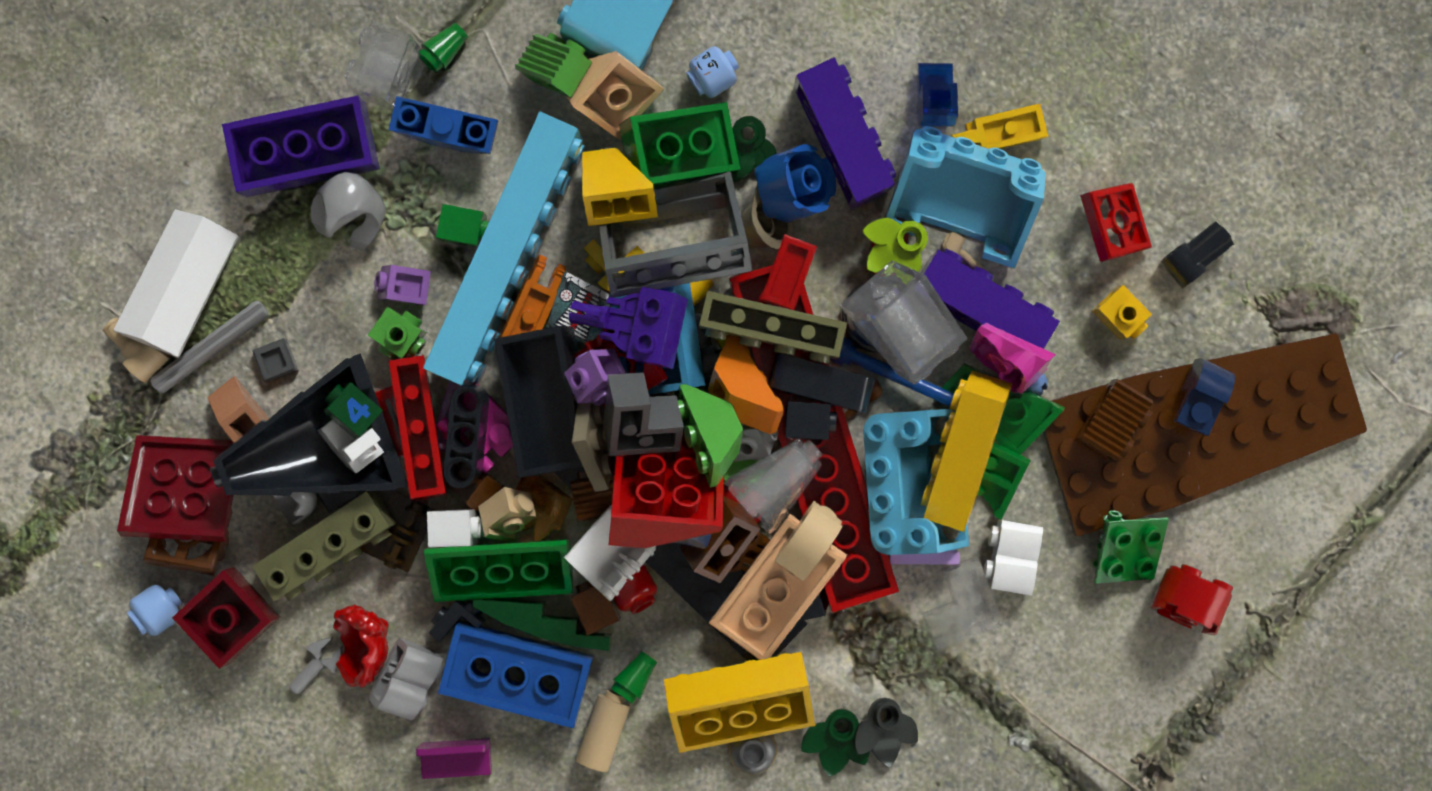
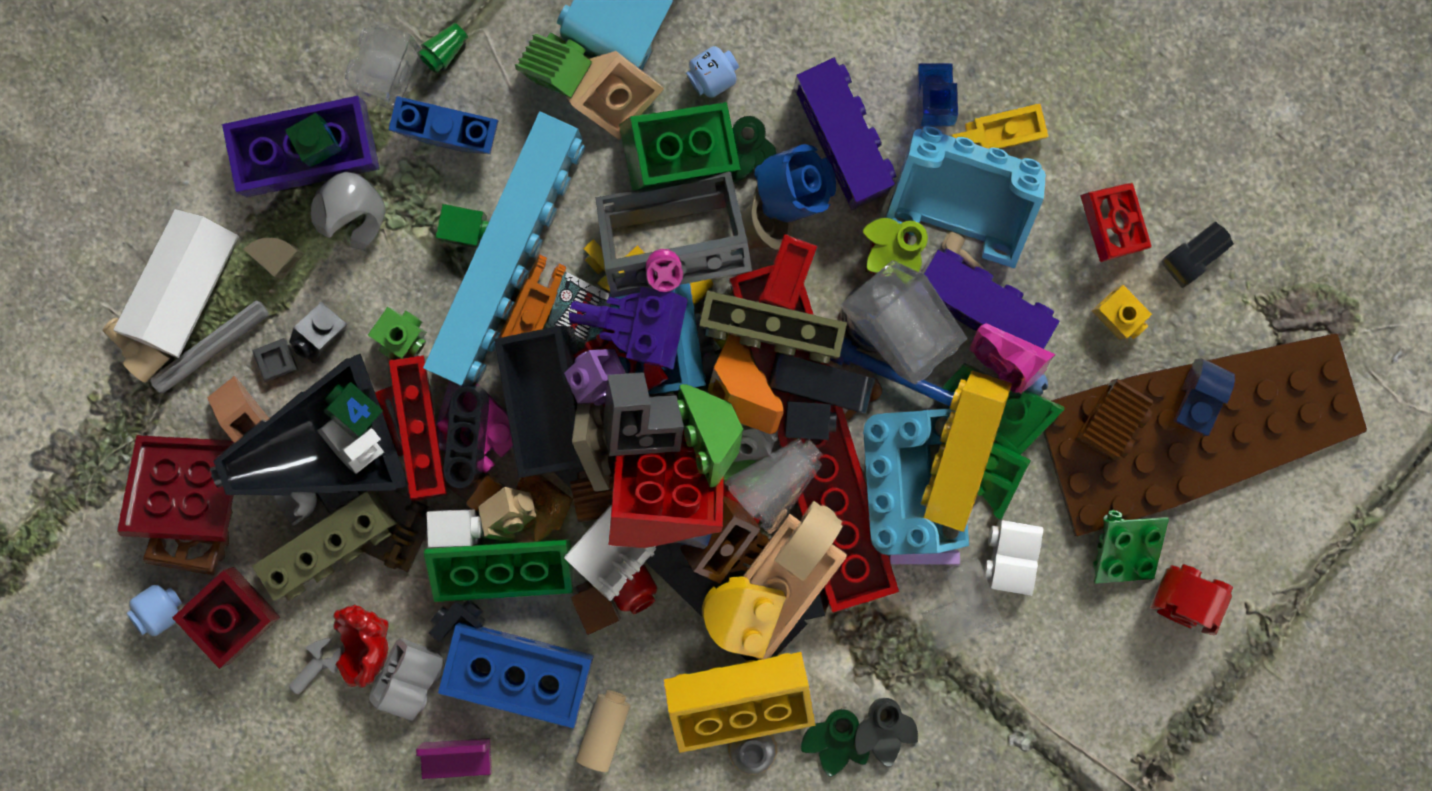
medium lavender bracket [374,265,431,305] -> none
dark green slope [473,598,612,651] -> none
yellow slope [582,148,658,226] -> none
green cone [610,651,658,704] -> none
none -> dark tan brick [243,238,305,279]
none -> dark green brick [285,113,342,167]
none -> bracket [289,302,347,364]
none -> dark pink wheel [645,249,683,292]
none -> yellow slope [702,577,786,659]

